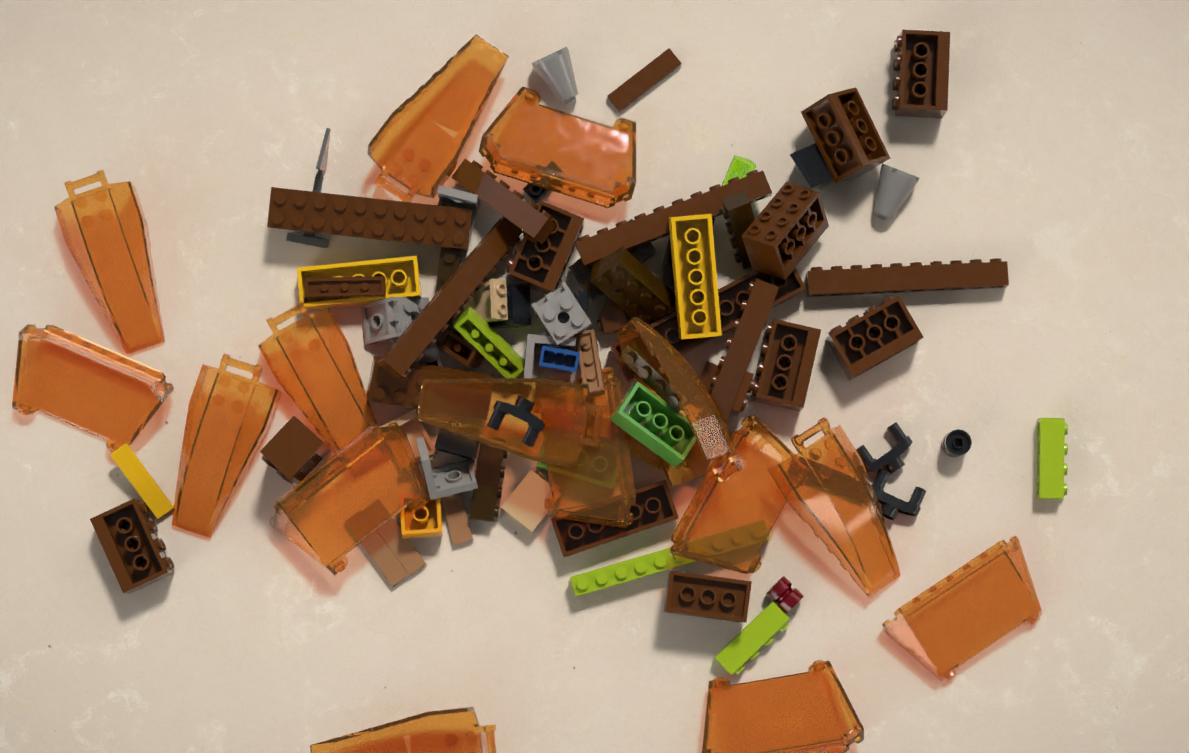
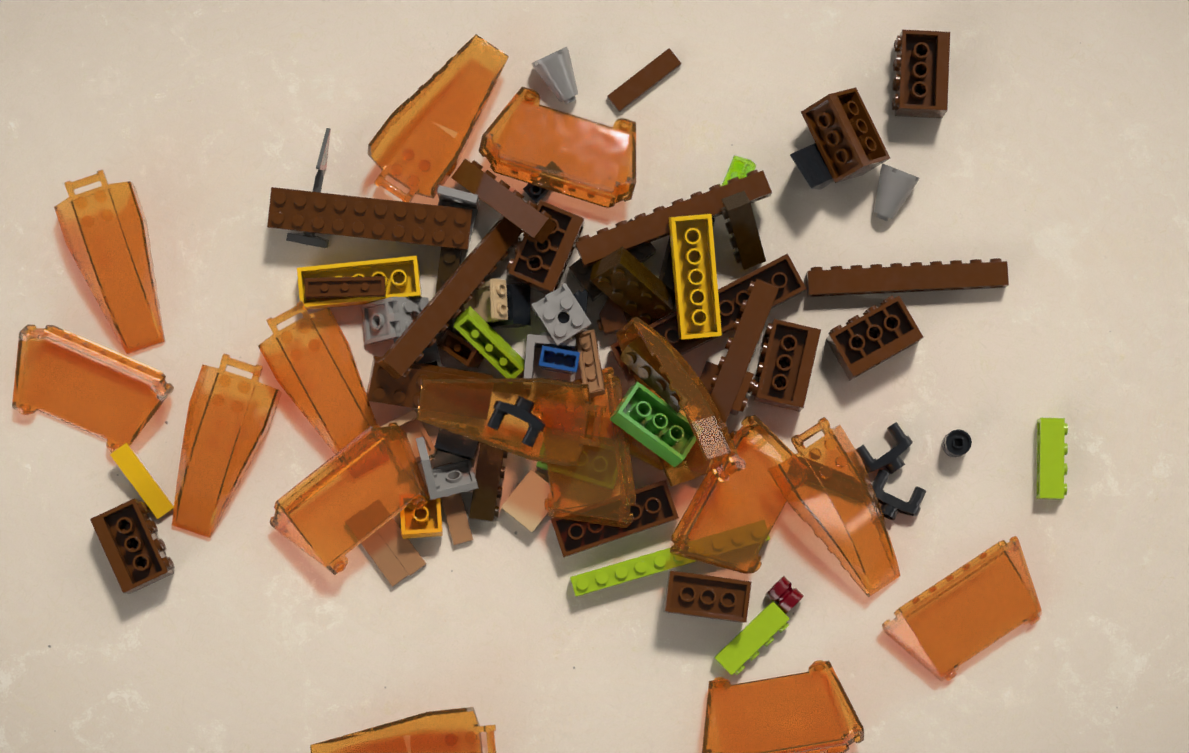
reddish brown brick [260,416,331,485] -> none
reddish brown brick [742,182,829,280] -> none

